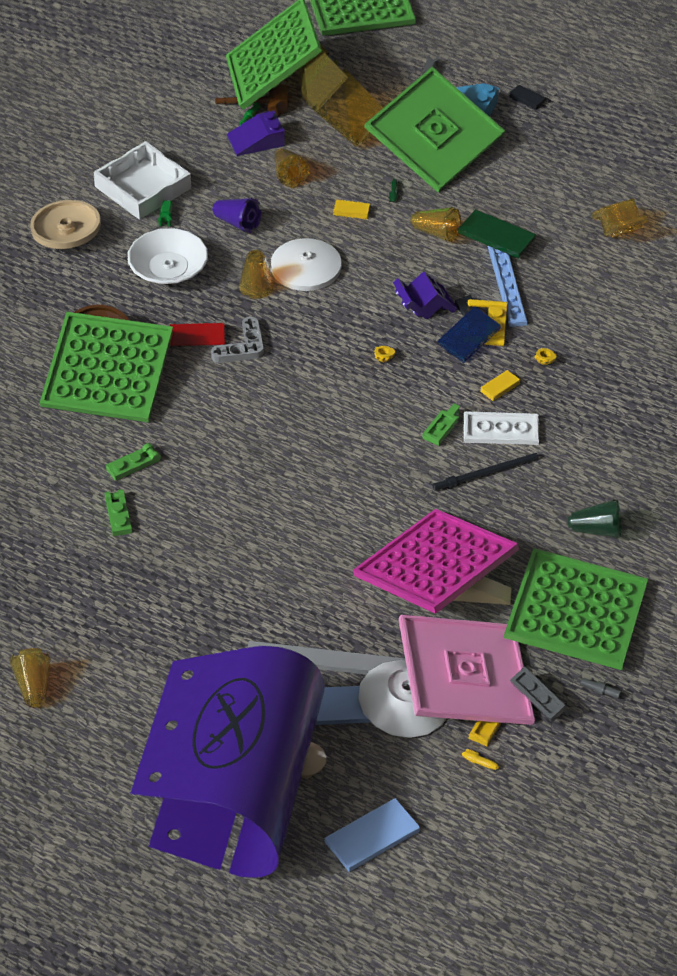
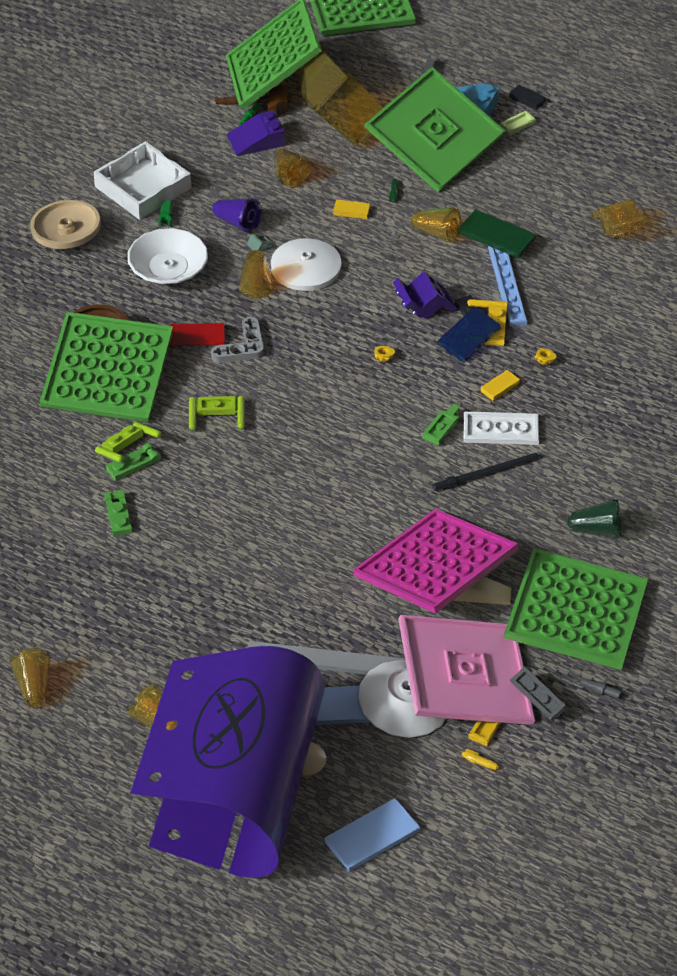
none -> lime plate [95,422,162,463]
none -> clear yellow cone [127,683,178,730]
none -> lime plate [189,396,245,430]
none -> sand green slope [247,234,274,253]
none -> yellowish green tile [500,111,536,136]

